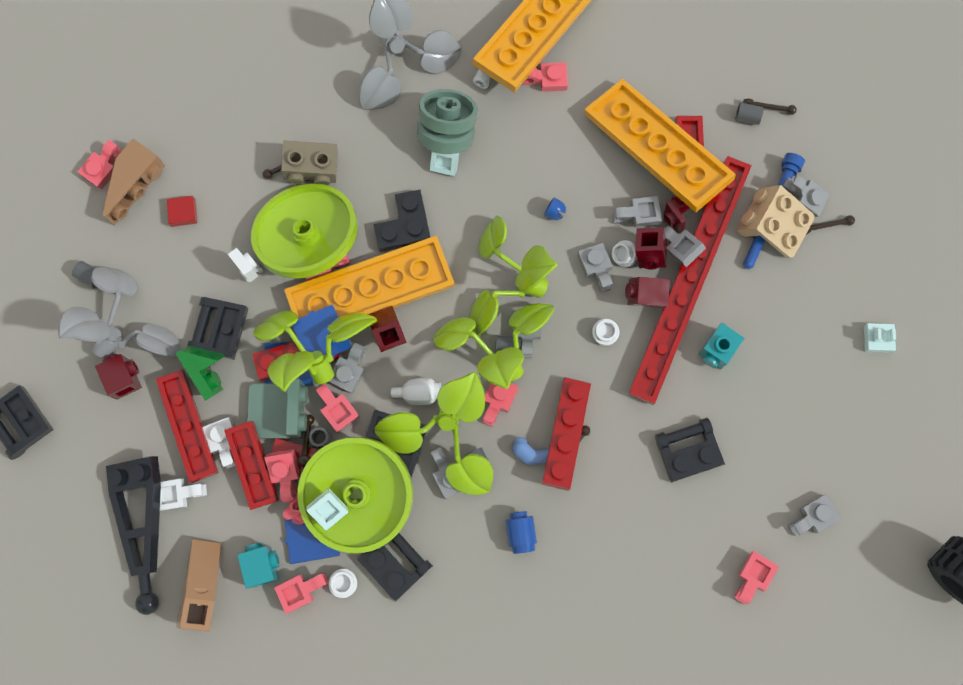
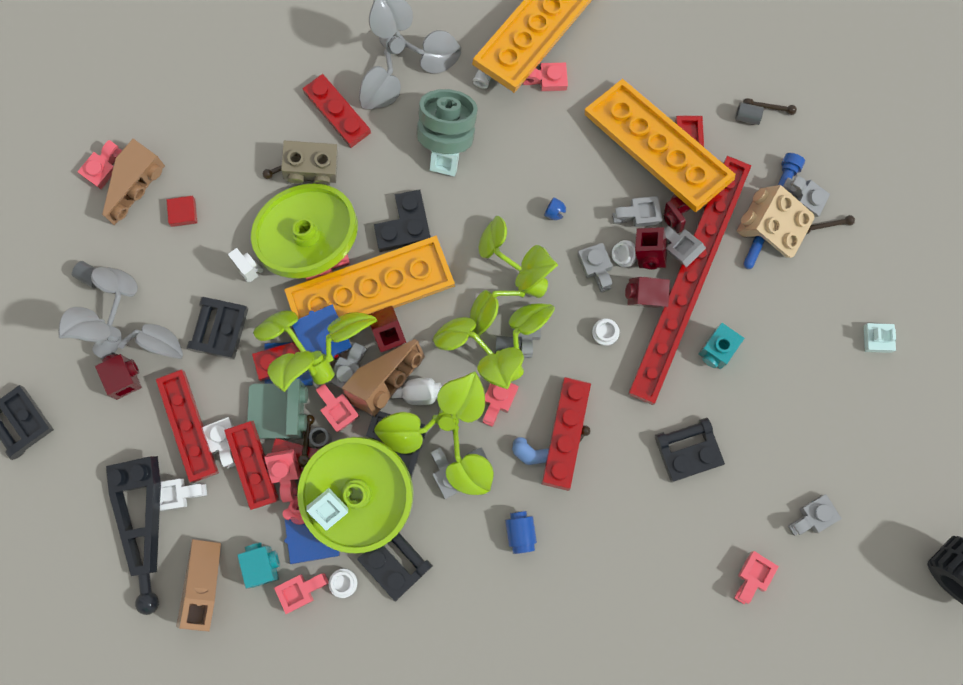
green slope [175,345,226,401] -> none
none -> red plate [302,74,371,148]
none -> medium nougat slope [342,339,425,417]

